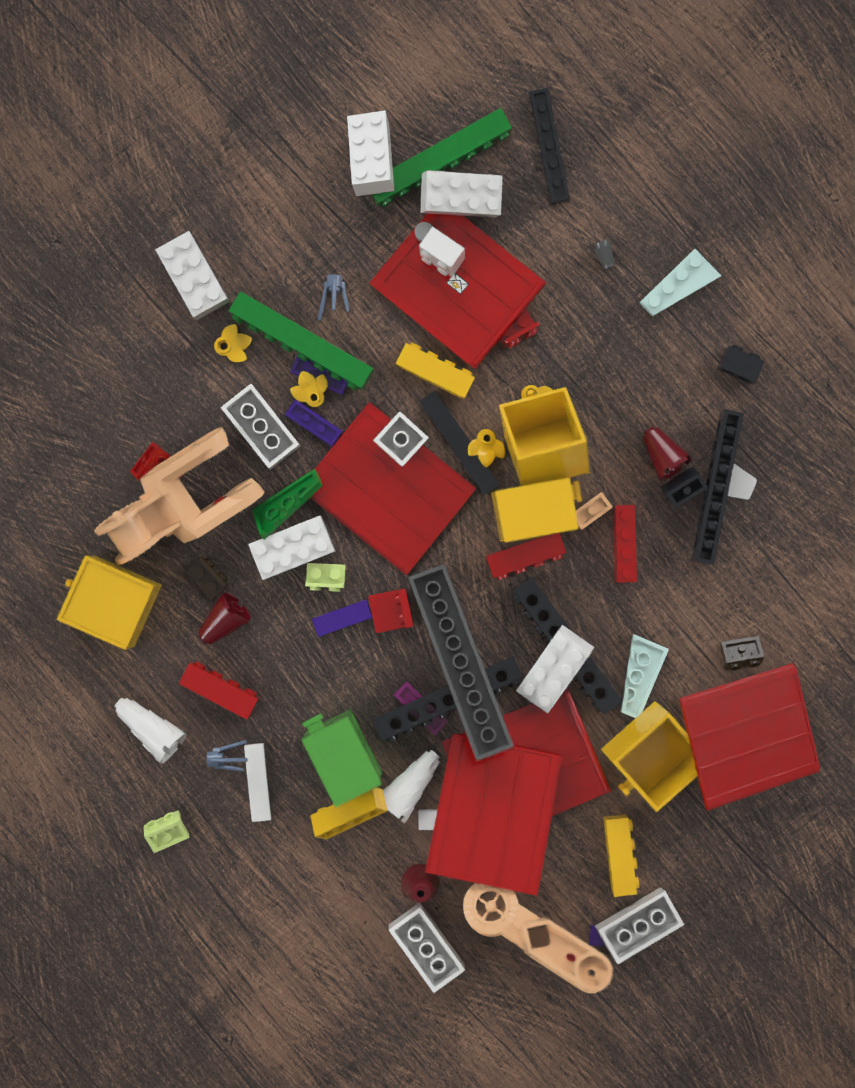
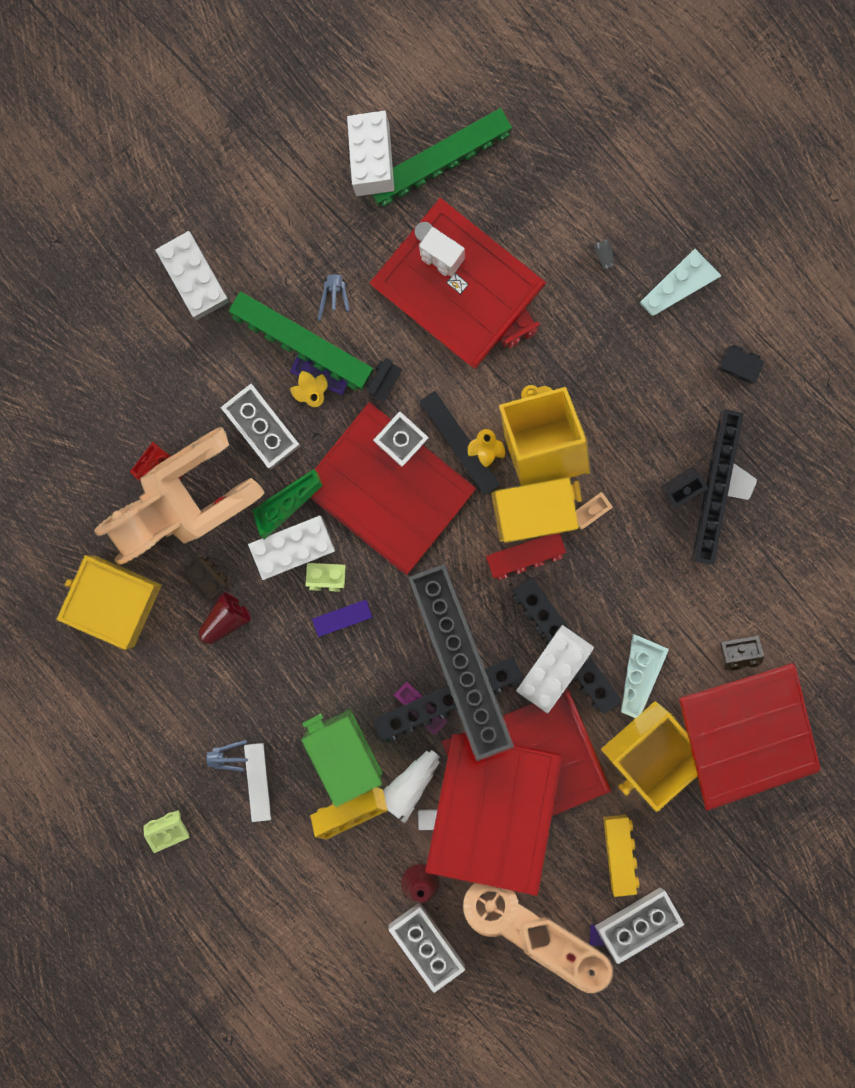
white cone [115,698,187,764] -> none
red brick [179,661,260,720] -> none
yellow plate [214,324,252,362] -> none
dark purple tile [285,399,343,447] -> none
red bracket [368,588,413,633] -> none
yellow brick [396,342,475,400] -> none
white brick [421,171,502,217] -> none
black tile [529,88,570,205] -> none
red brick [613,505,637,583] -> none
dark red cone [642,426,692,481] -> none
none -> black bracket [366,358,402,402]

